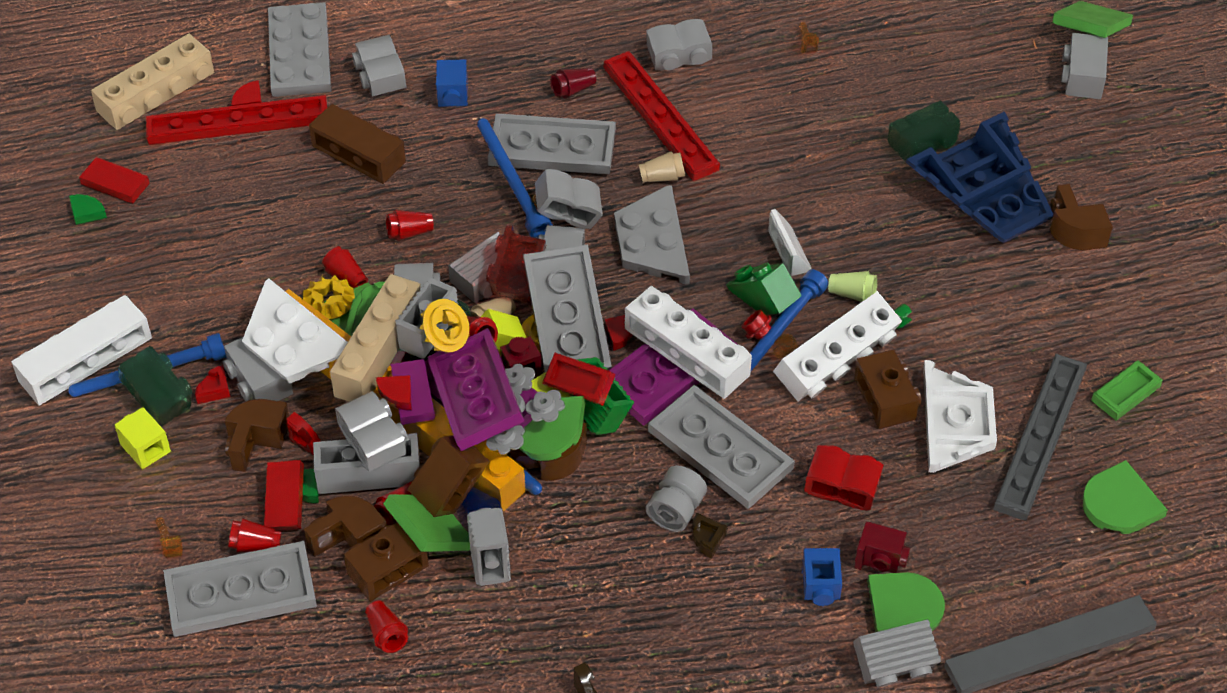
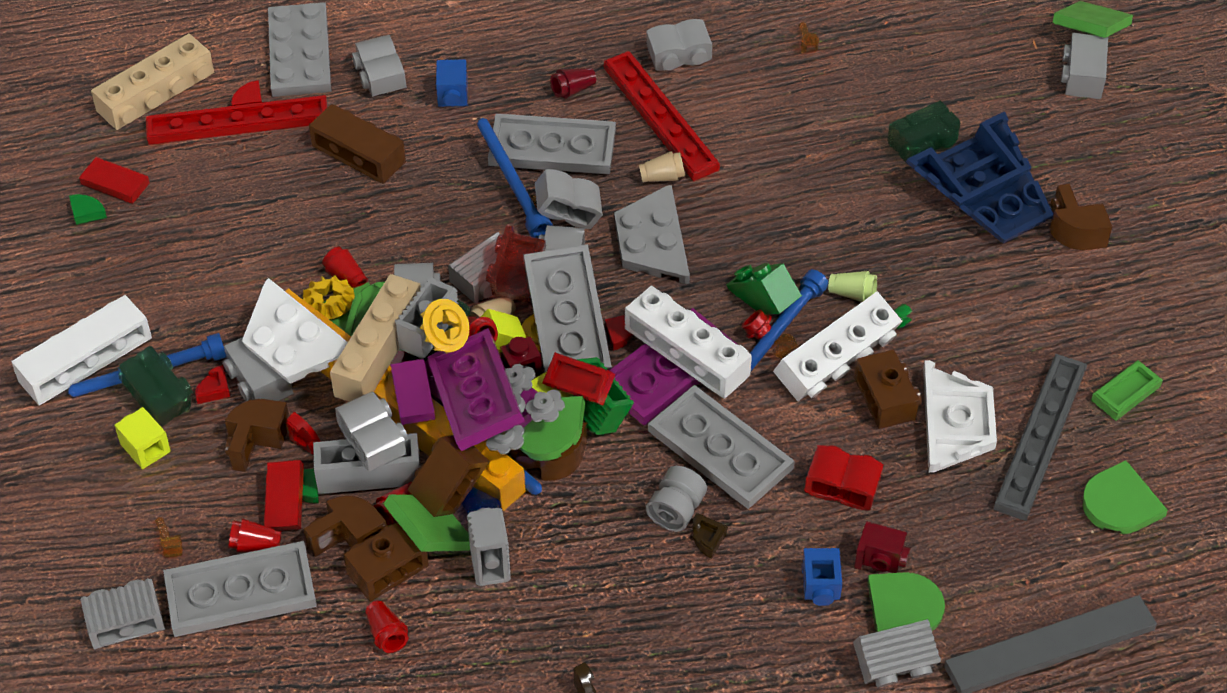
red tile [376,375,412,410] -> none
red cone [386,210,434,241] -> none
white slope [768,209,812,276] -> none
none -> light grey brick [80,578,165,649]

